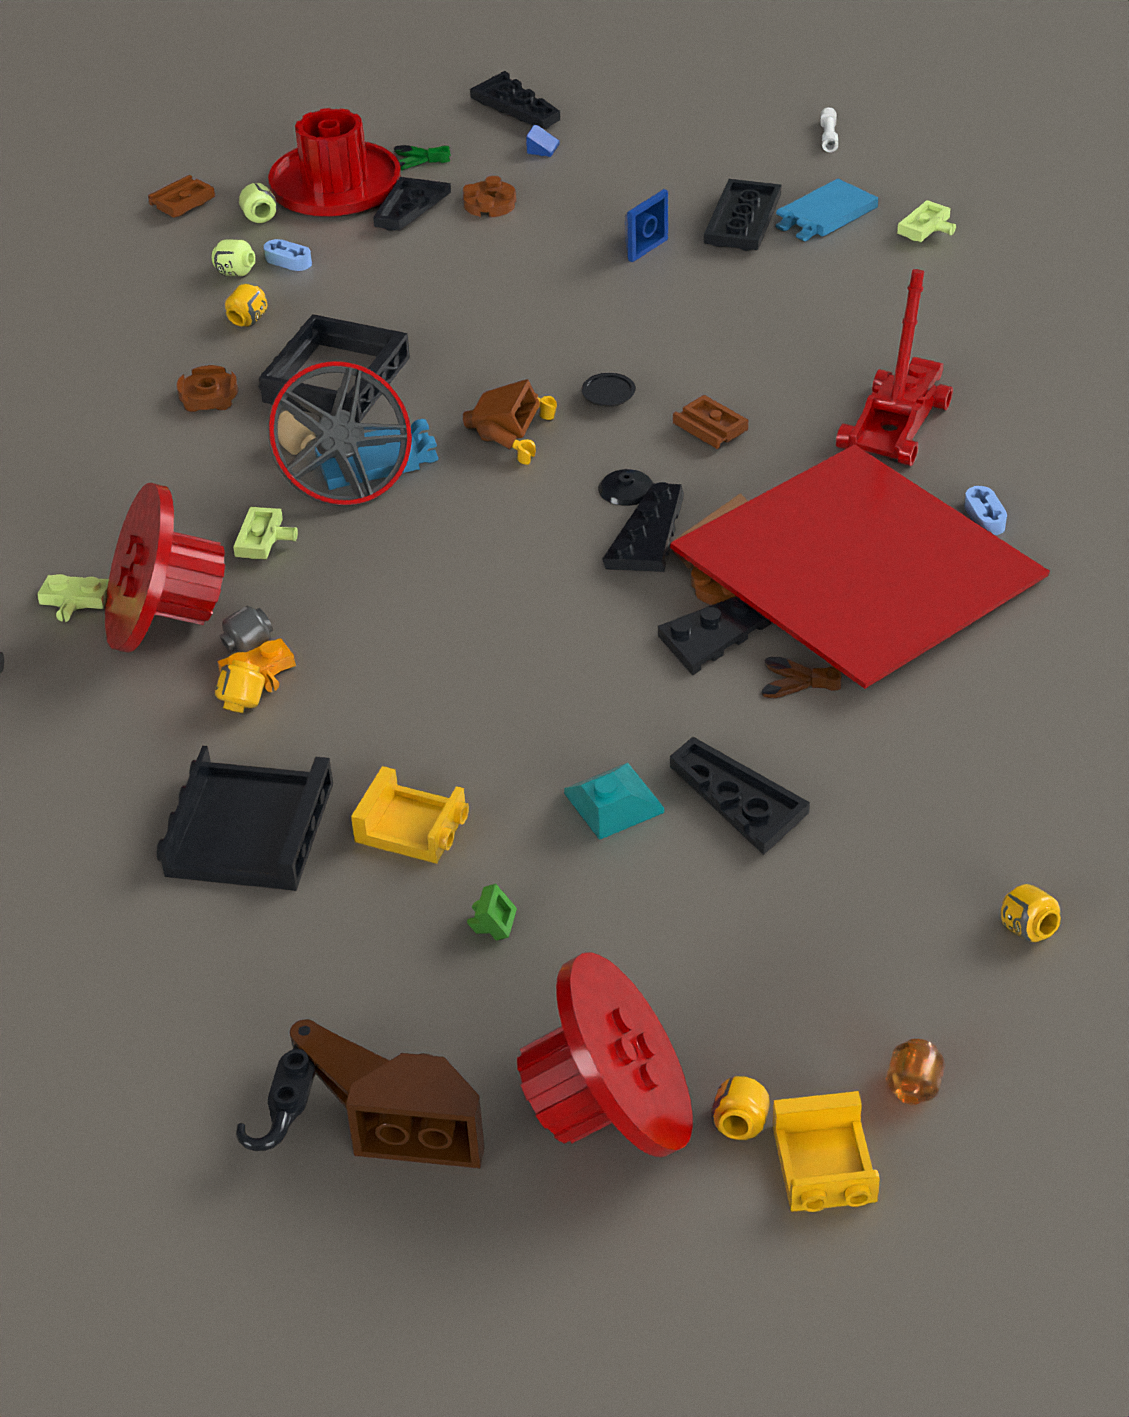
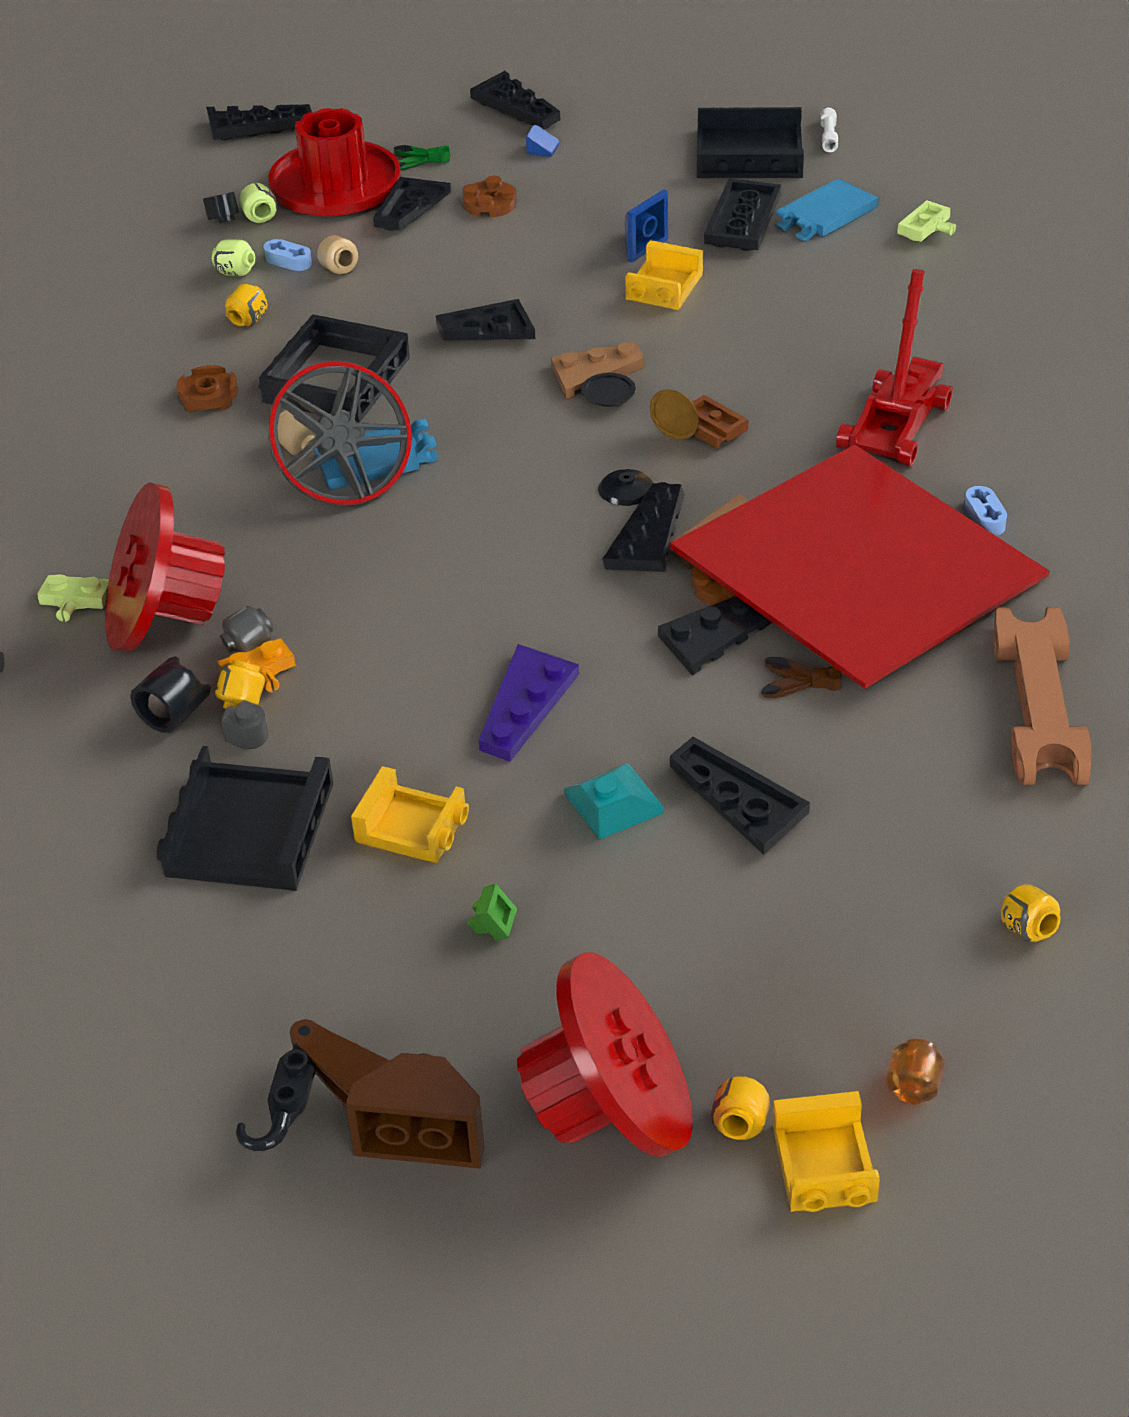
dark orange plate [148,175,215,218] -> none
yellowish green plate [233,507,298,559] -> none
dark orange torso [463,379,557,465] -> none
none -> black piece [130,656,211,733]
none -> black plate [203,192,239,223]
none -> black wing [206,104,312,140]
none -> dark grey plate [222,700,268,749]
none -> tan head [317,235,358,275]
none -> black wing [435,299,536,340]
none -> dark purple wing [478,644,579,762]
none -> medium nougat wing [551,342,644,399]
none -> yellow panel [625,240,703,310]
none -> pearl gold piece [650,389,698,440]
none -> black panel [697,107,804,178]
none -> nougat piece [993,607,1091,785]

